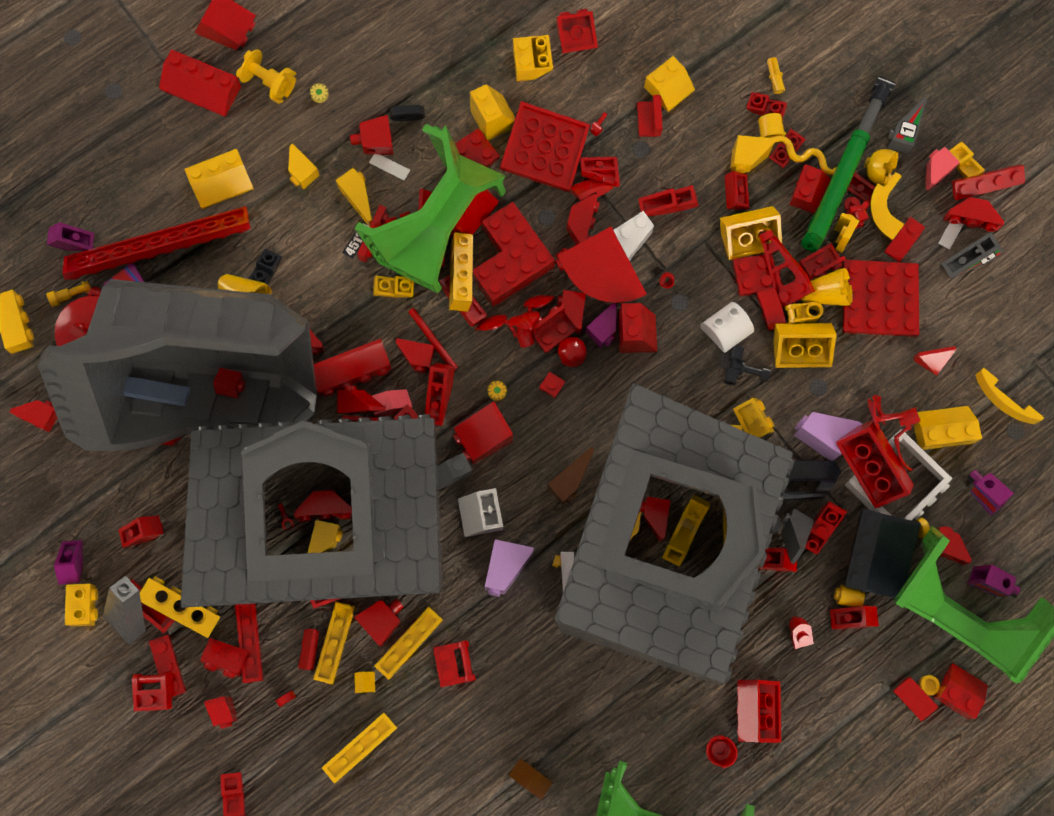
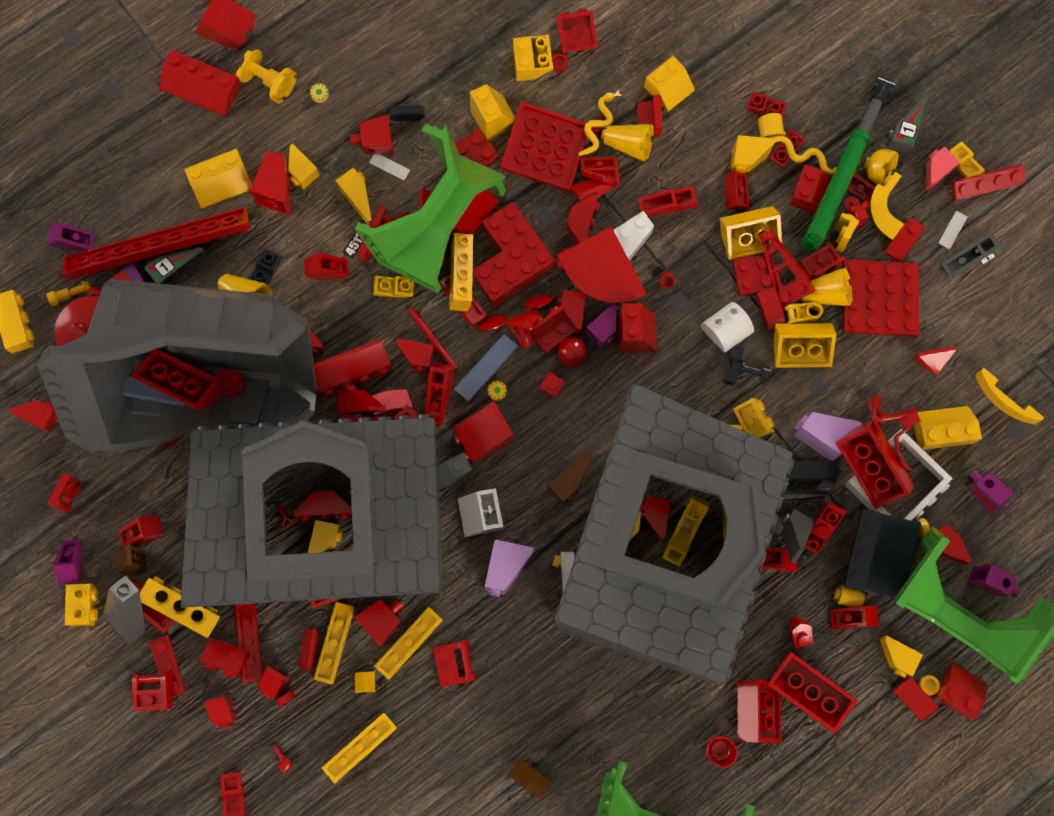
yellow axle [767,57,785,94] -> none
red slope [943,197,1004,232] -> none
none -> red plate [48,472,82,514]
none -> reddish brown slope [114,544,147,575]
none -> red slope [131,349,223,410]
none -> dark grey slope [144,247,207,285]
none -> red slope [250,151,292,216]
none -> red slope [258,666,291,700]
none -> red hand [273,744,292,773]
none -> red slope [304,253,349,280]
none -> sand blue tile [454,334,518,403]
none -> red tile [552,53,568,72]
none -> yellow animal [578,91,621,156]
none -> yellow cone [601,124,654,161]
none -> red slope [767,651,858,734]
none -> yellow slope [880,636,923,678]

